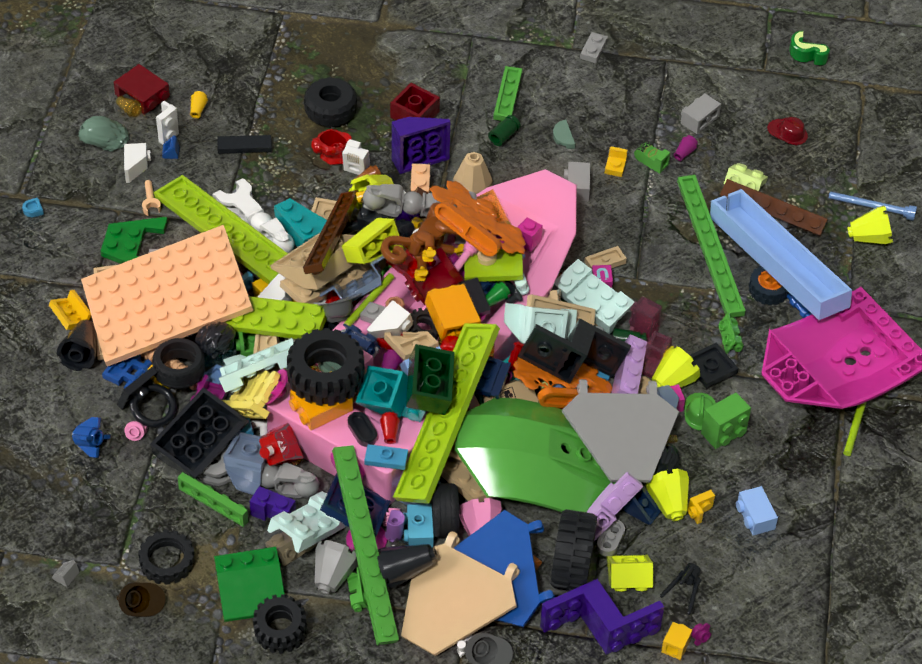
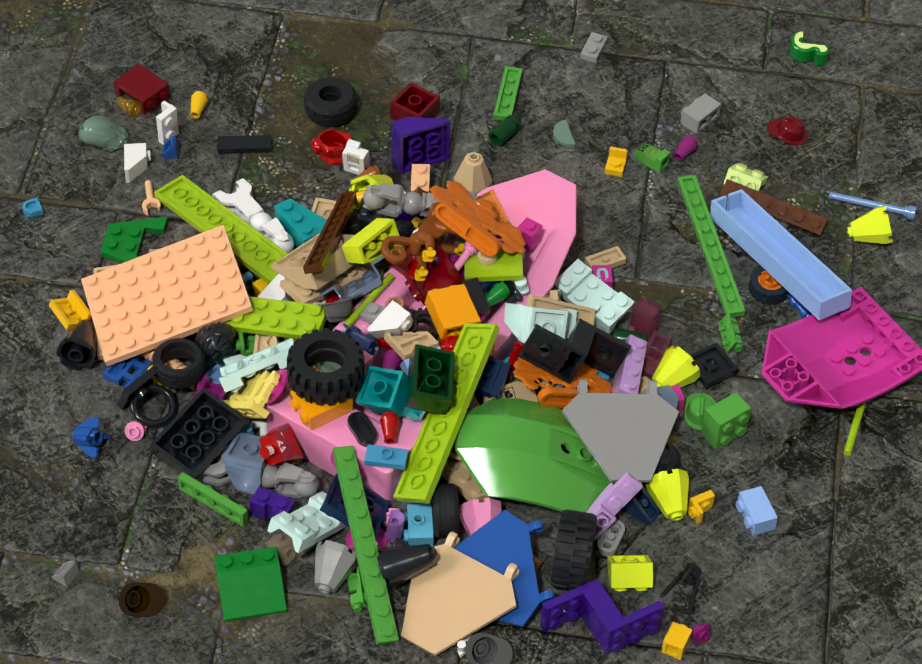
black tyre [138,530,195,585] -> none
black tyre [253,594,307,654] -> none
light grey brick [564,162,590,202] -> none

